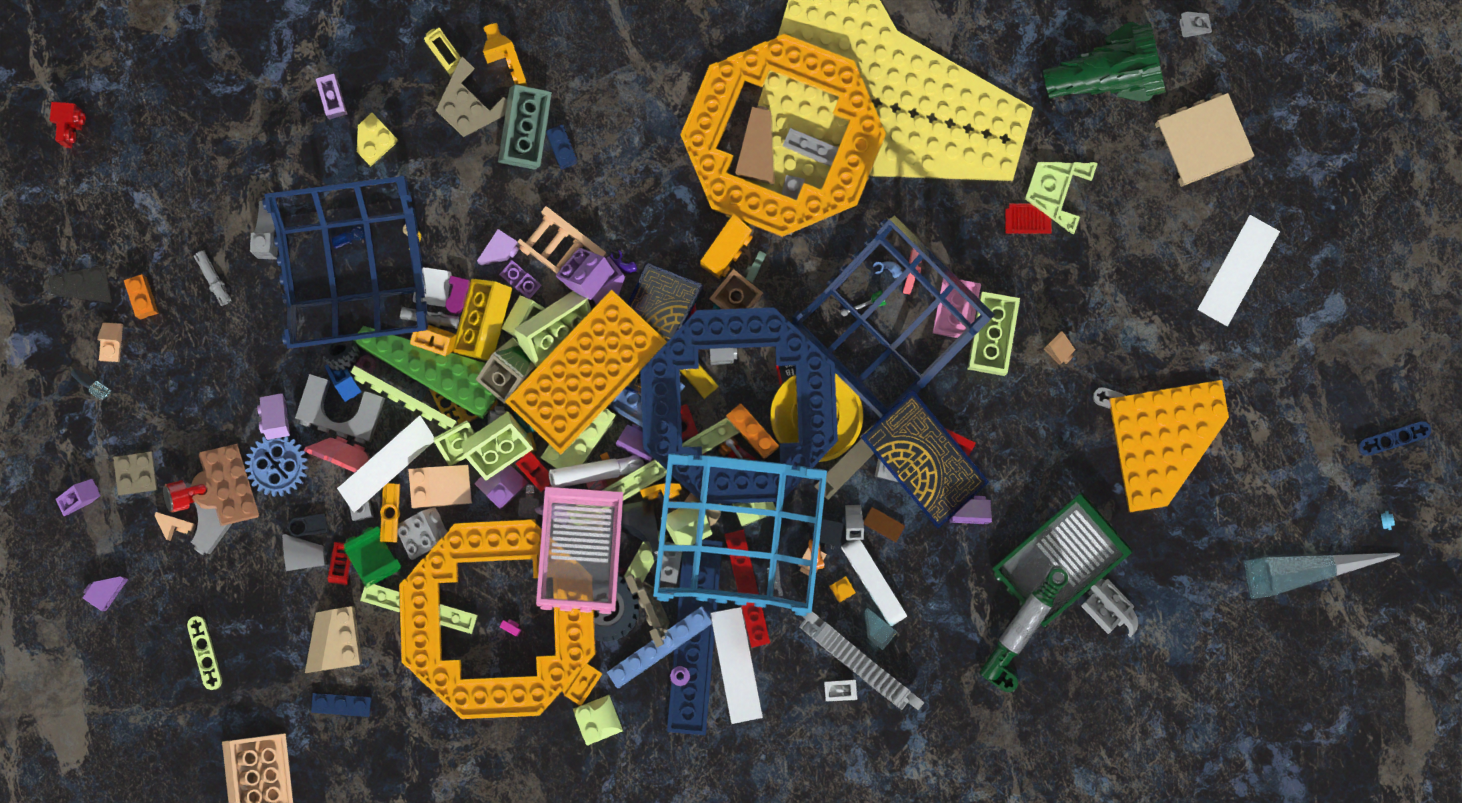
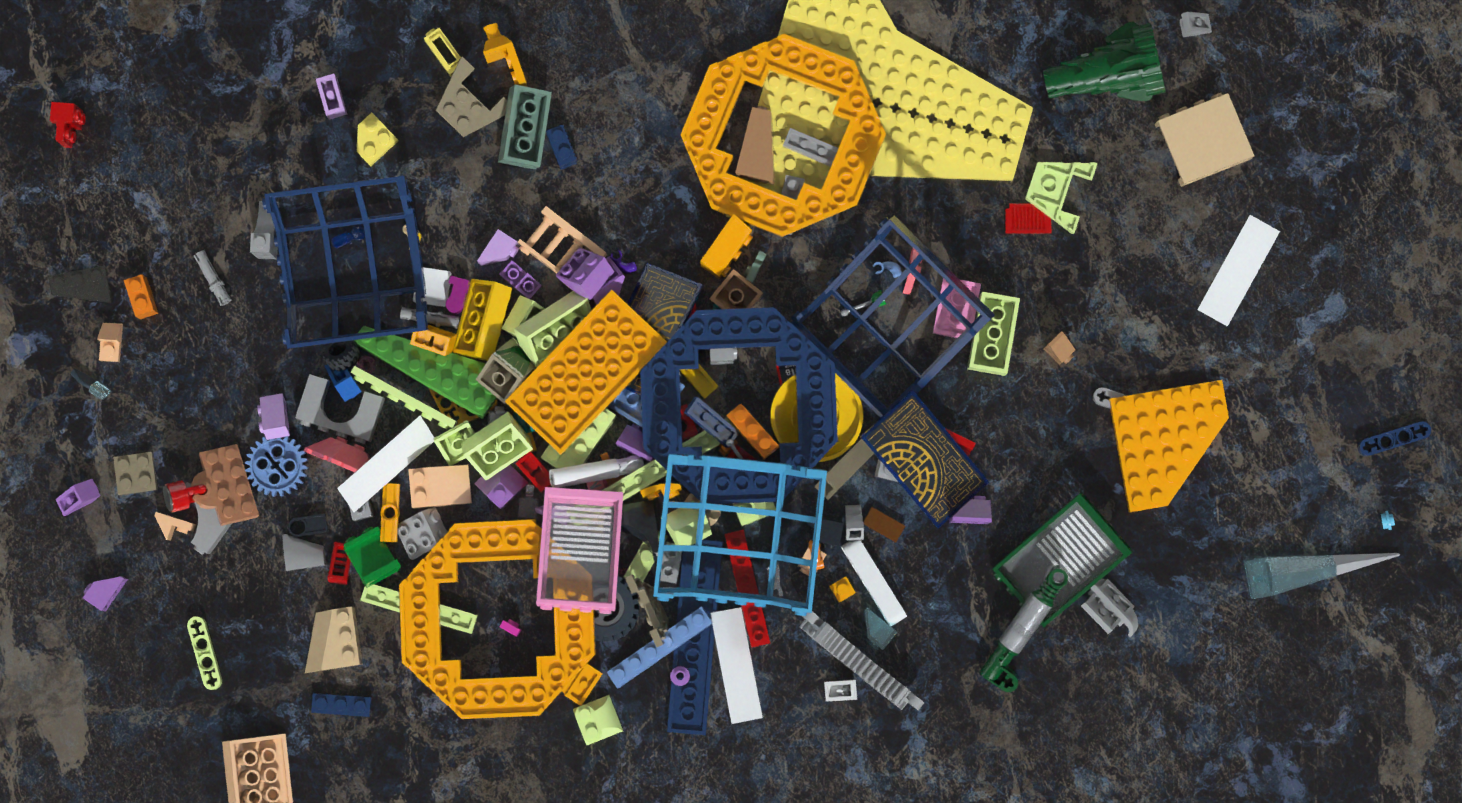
none -> dark blue plate [684,397,740,448]

